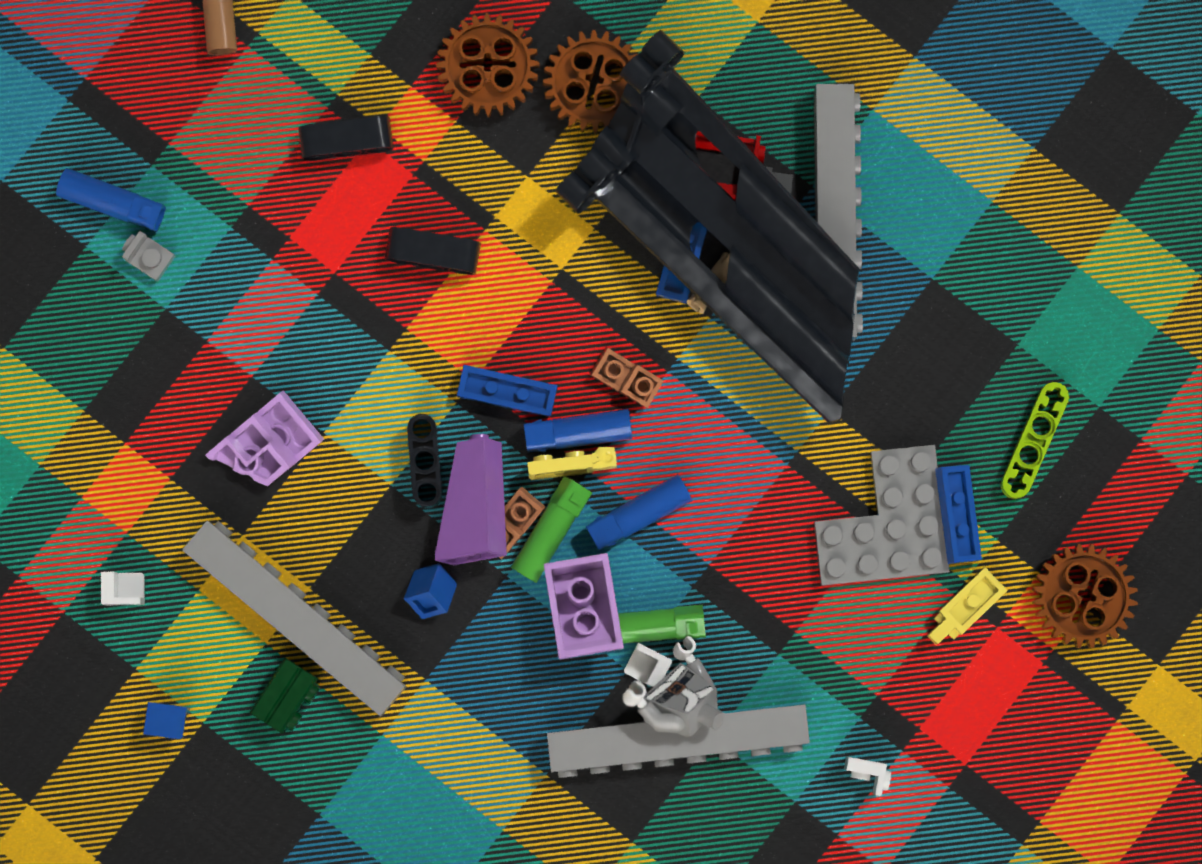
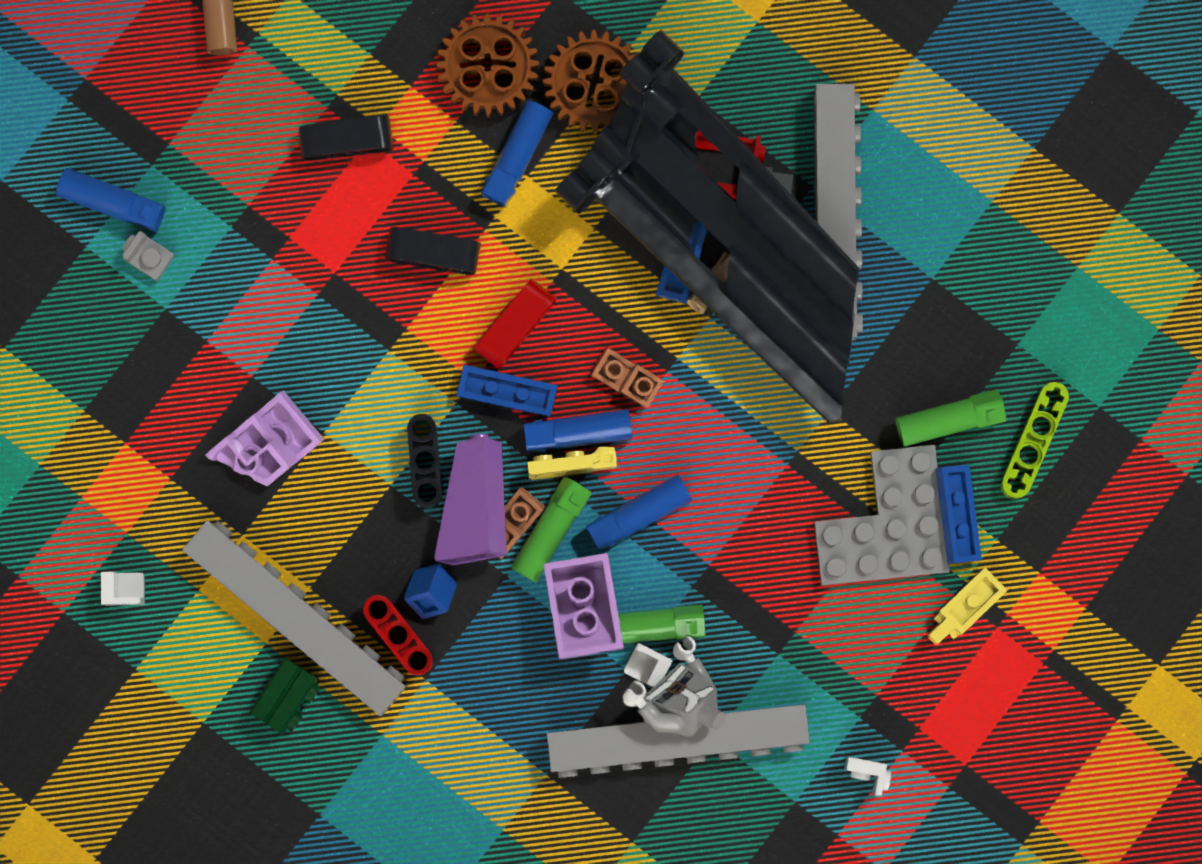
blue panel [143,702,190,739] -> none
dark orange gear [1032,544,1138,649] -> none
none -> red beam [363,595,434,676]
none -> red beam [474,279,557,370]
none -> blue piece [481,100,554,208]
none -> bright green piece [895,389,1007,447]

